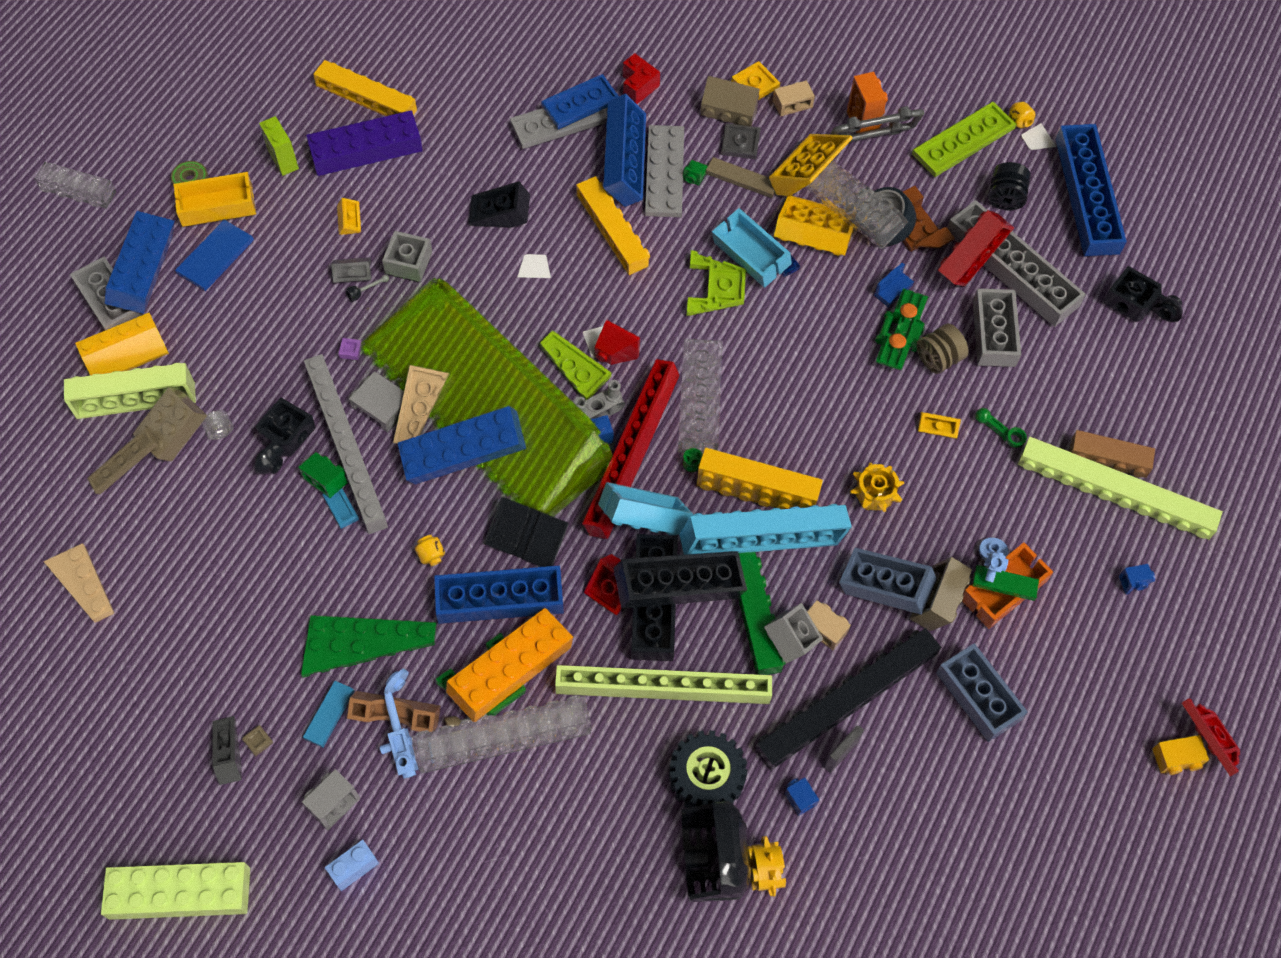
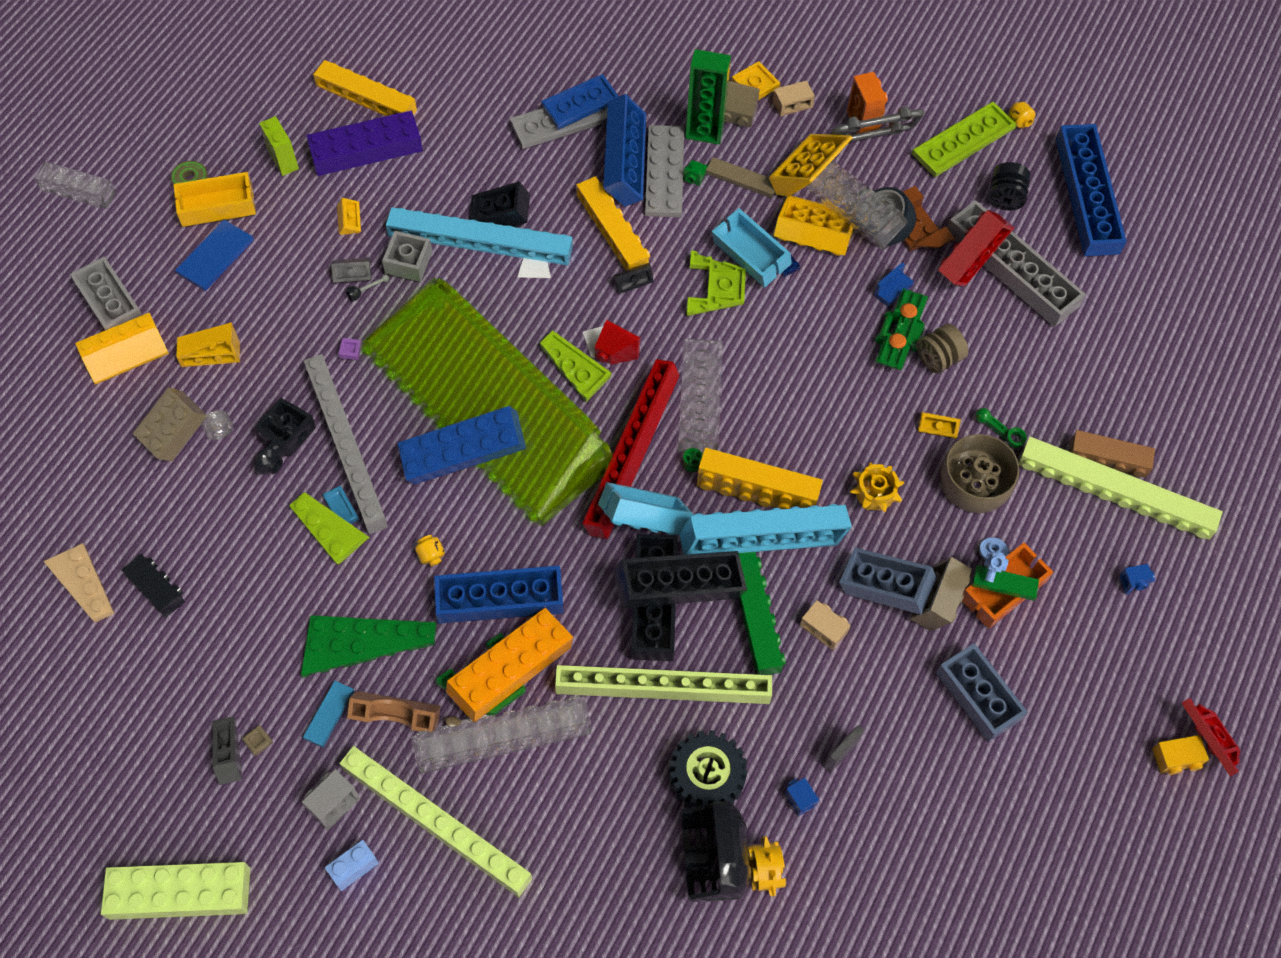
yellowish green brick [64,363,196,419] -> none
dark tan tile [87,428,159,495] -> none
blue brick [105,211,175,314] -> none
green brick [298,452,348,498] -> none
light grey panel [349,371,404,433] -> none
light blue piece [380,669,419,779] -> none
tan wing [393,365,449,444] -> none
black piece [484,497,569,567] -> none
light grey piece [567,380,625,431] -> none
red slope [584,554,621,616] -> none
blue brick [589,415,614,448] -> none
red brick [623,53,660,104] -> none
flat silver tile [721,123,761,159] -> none
black brick [755,628,942,771] -> none
light grey brick [764,603,823,664] -> none
light grey brick [973,289,1021,367] -> none
white sticker [1022,124,1056,150] -> none
black brick [1104,266,1183,322] -> none
none -> black brick [121,554,185,619]
none -> yellow wedge [177,322,240,367]
none -> lime wing [289,492,370,565]
none -> yellowish green brick [339,746,532,898]
none -> medium azure brick [386,207,573,265]
none -> black hinge [614,263,654,294]
none -> green brick [685,49,731,145]
none -> dark tan wheel [940,434,1019,514]

